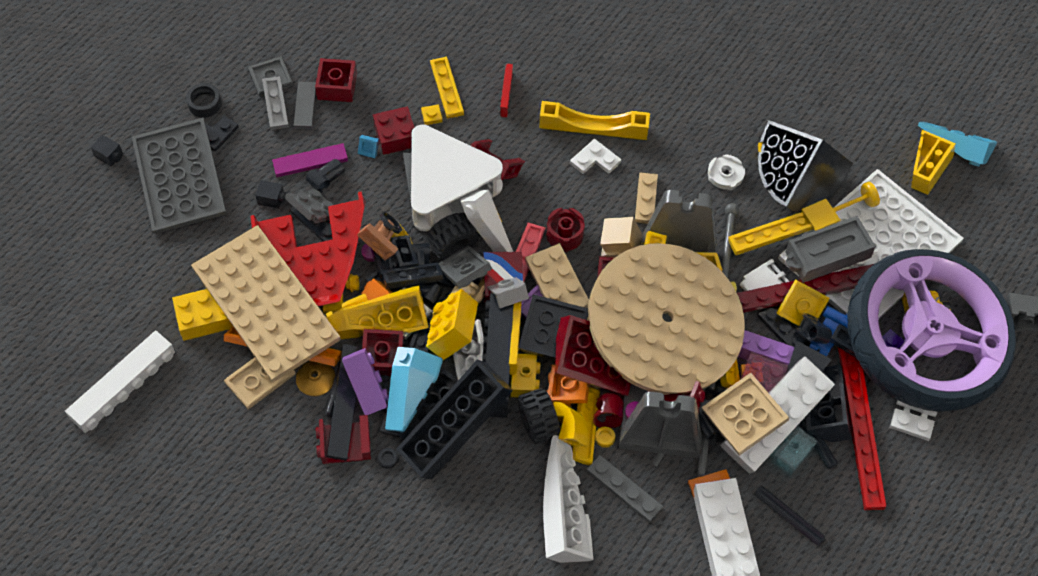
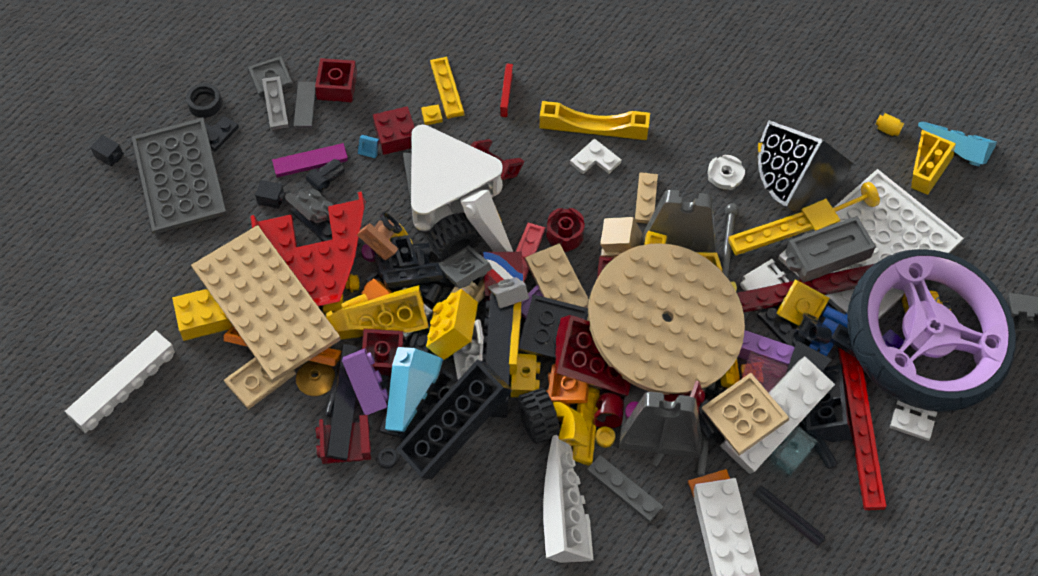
none -> yellow brick [875,113,904,137]

